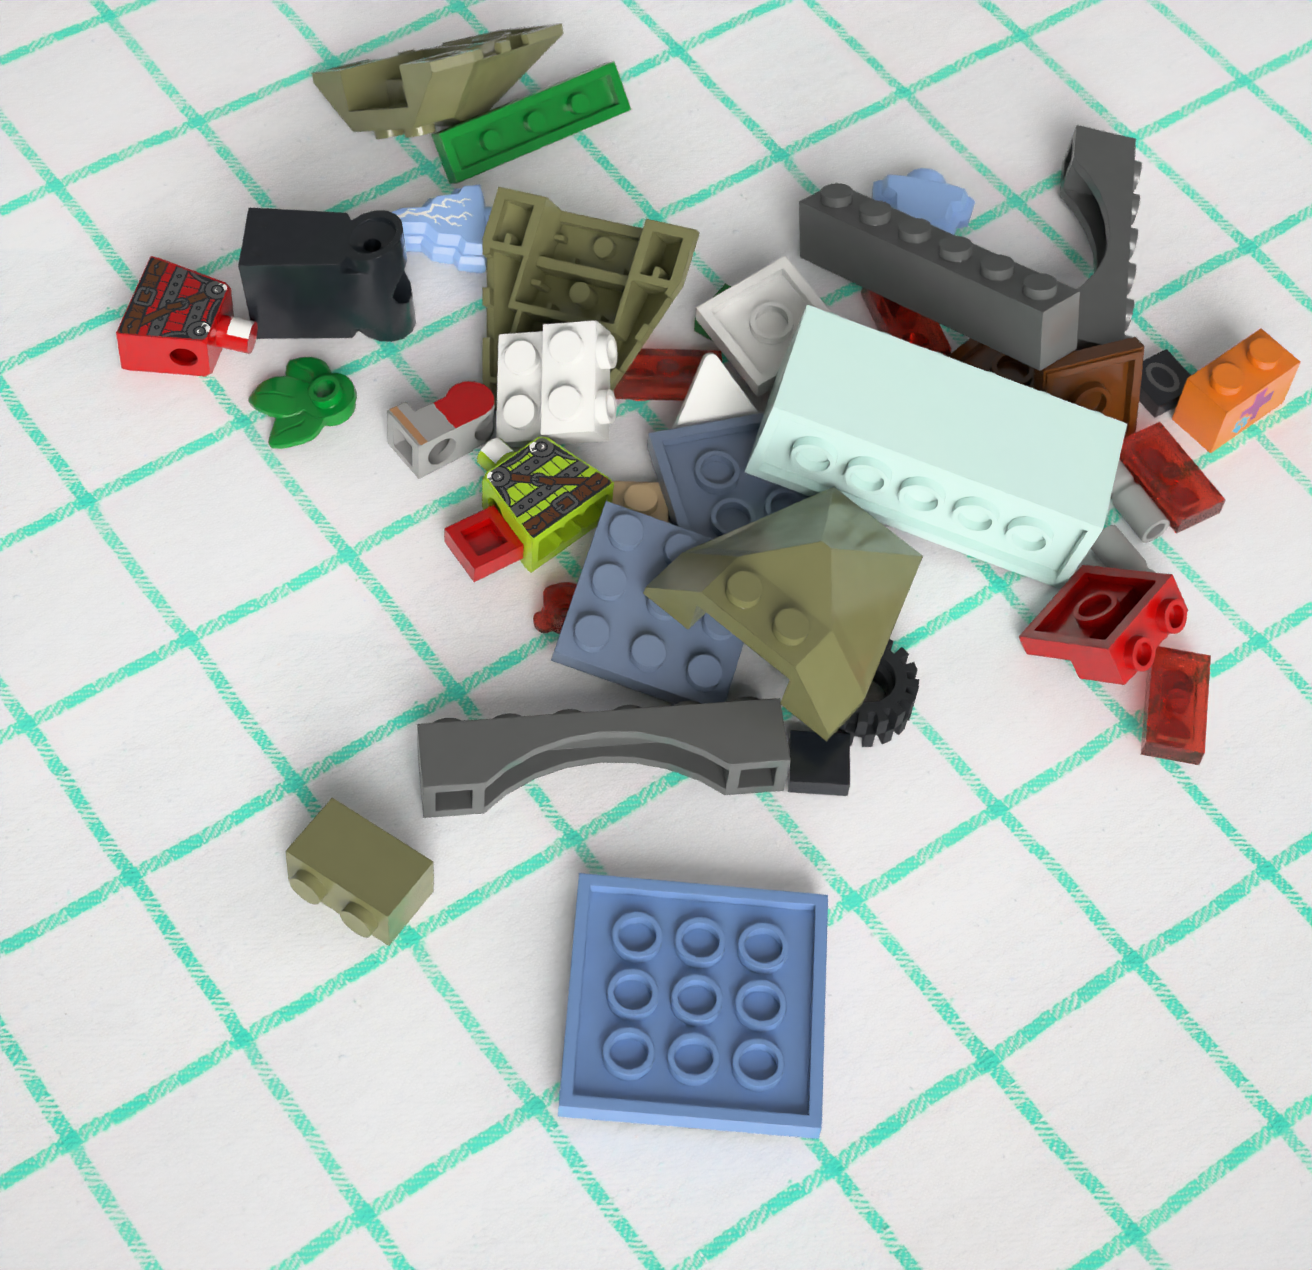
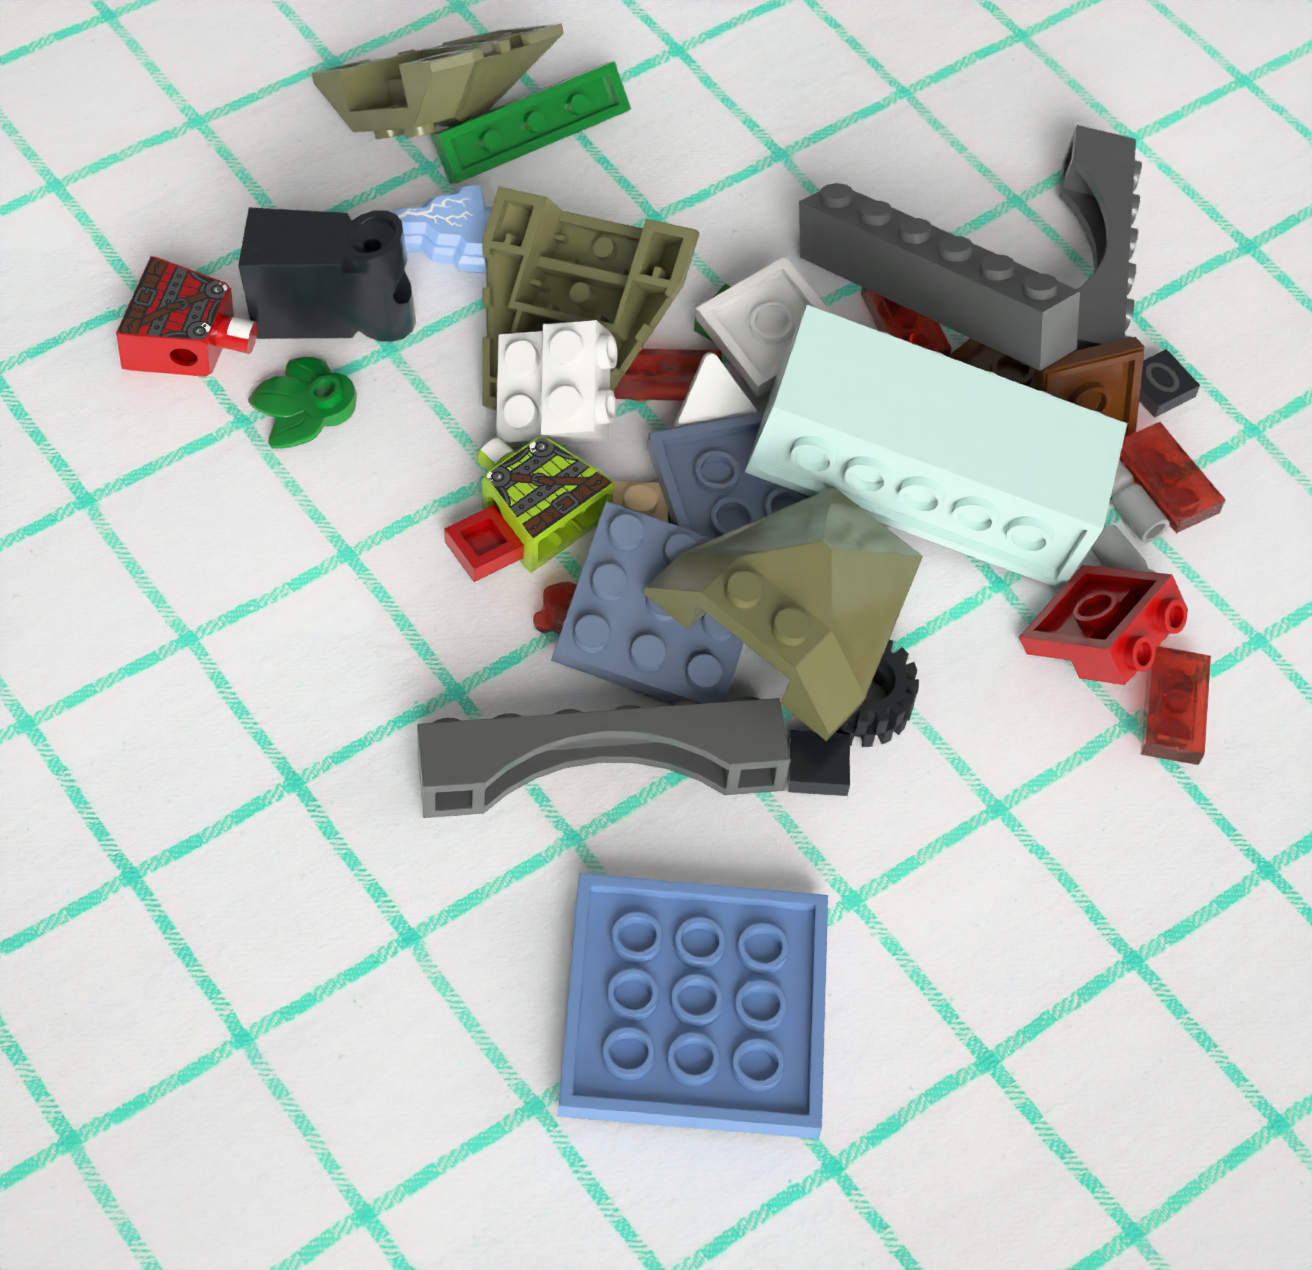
olive brick [286,798,434,946] -> none
light grey leg [387,381,494,479] -> none
light blue rock [872,168,975,235] -> none
orange brick [1172,328,1301,454] -> none

